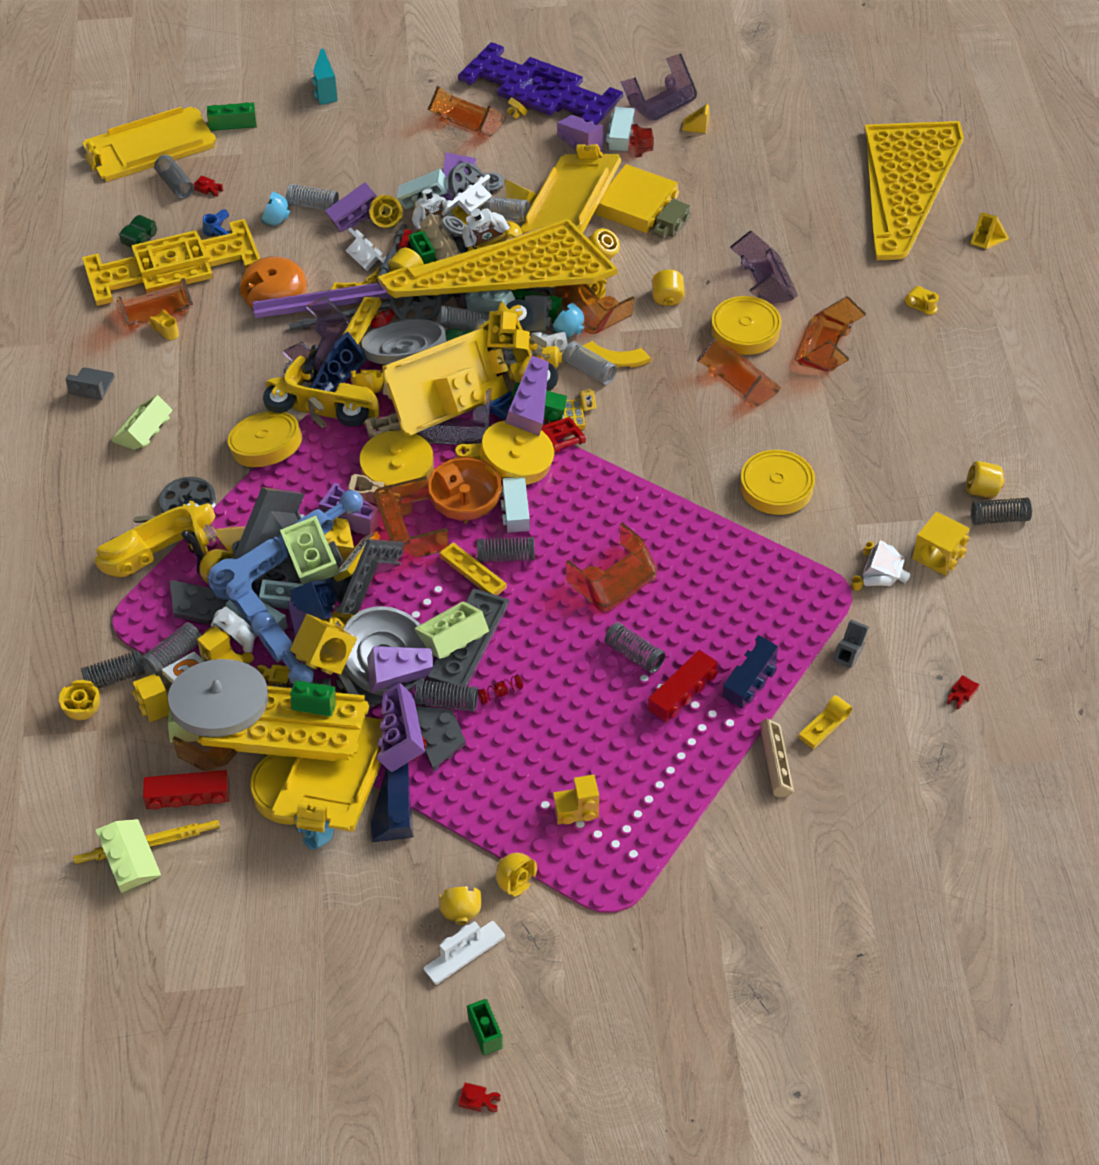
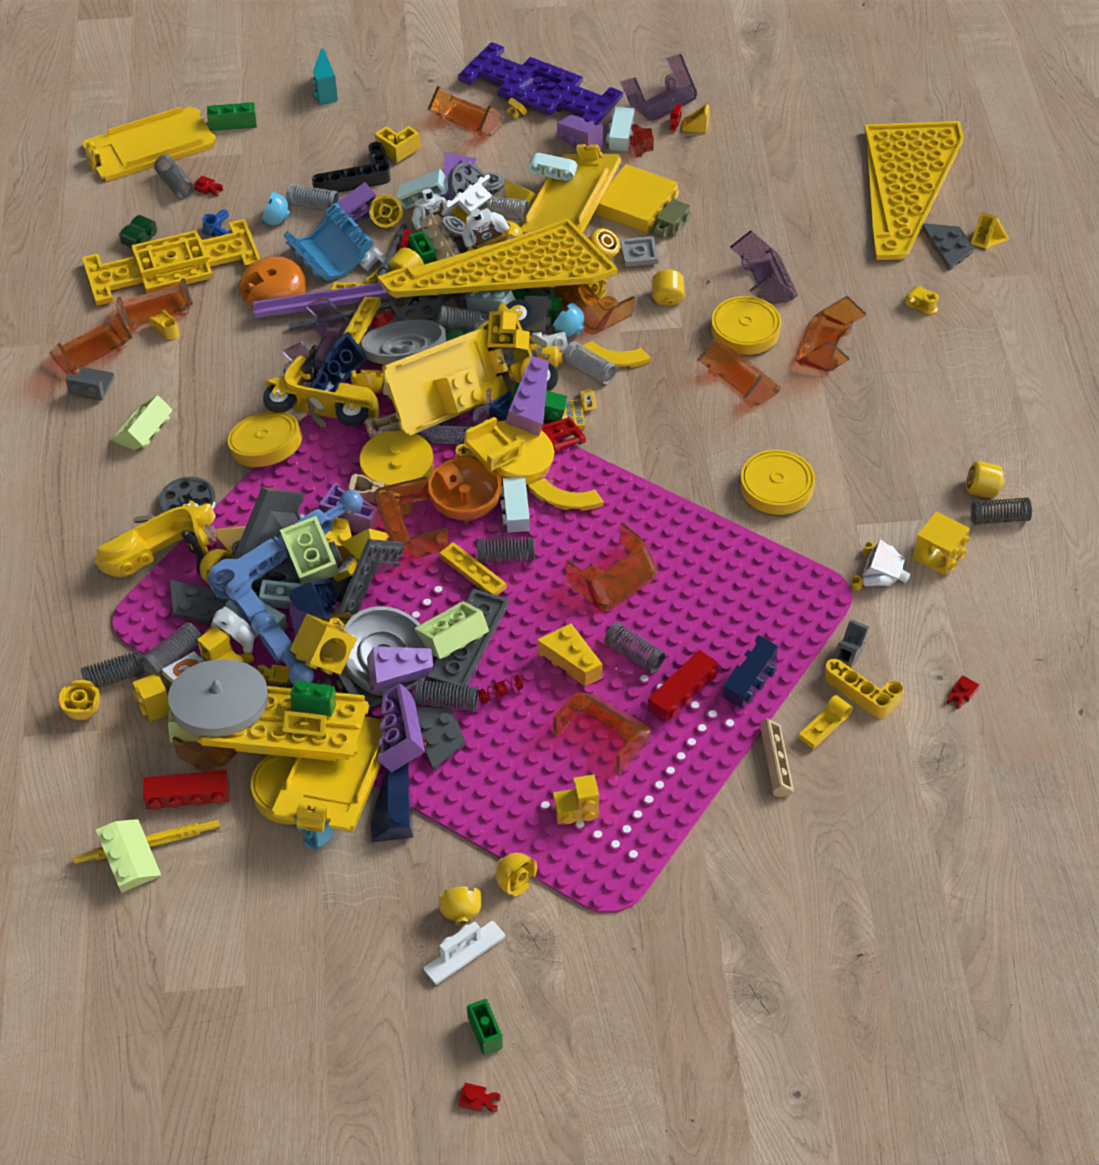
none -> clear orange windscreen [49,313,133,375]
none -> dark azure hinge [283,203,373,281]
none -> yellow slope [283,711,327,736]
none -> black beam [312,142,391,195]
none -> yellow slope [340,528,388,560]
none -> yellow brick [374,126,421,163]
none -> yellow panel [464,417,522,472]
none -> light aqua beam [528,153,578,181]
none -> yellow tile [528,478,604,511]
none -> yellow wedge [537,624,602,686]
none -> clear orange windscreen [553,693,651,775]
none -> light grey plate [620,236,658,267]
none -> red plate [669,103,682,131]
none -> yellow beam [824,659,904,719]
none -> dark grey wing [922,223,974,270]

